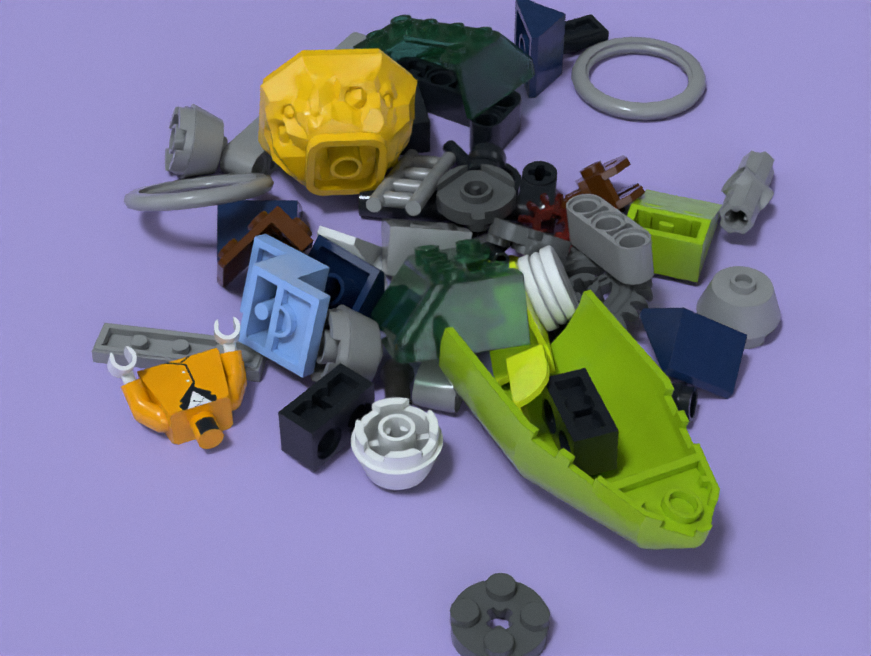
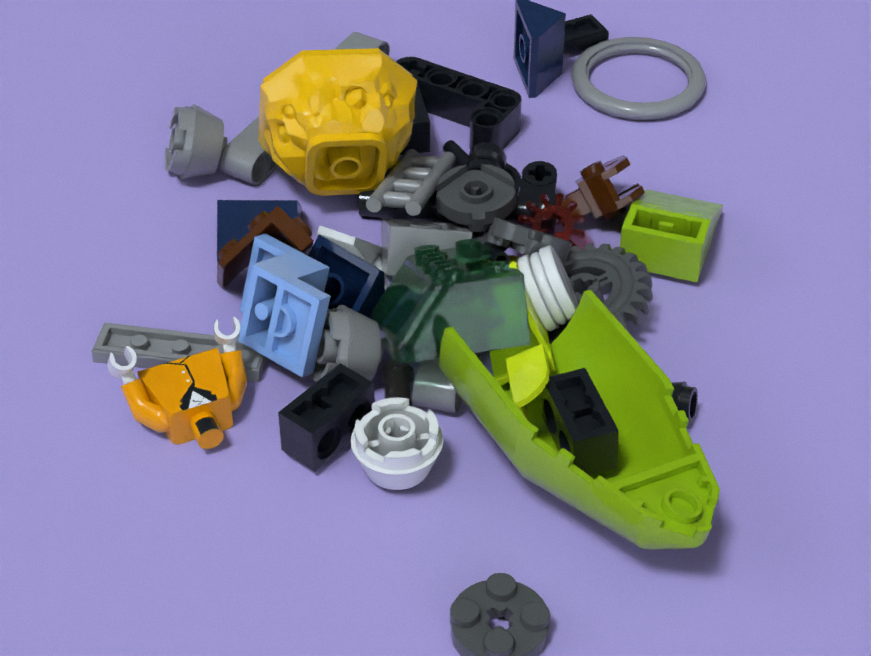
light grey wedge [124,173,274,211] -> none
windscreen [353,15,535,119] -> none
light grey beam [566,194,654,285] -> none
dark blue slope [639,307,747,399] -> none
light grey cone [696,266,781,349] -> none
light grey piece [719,150,775,234] -> none

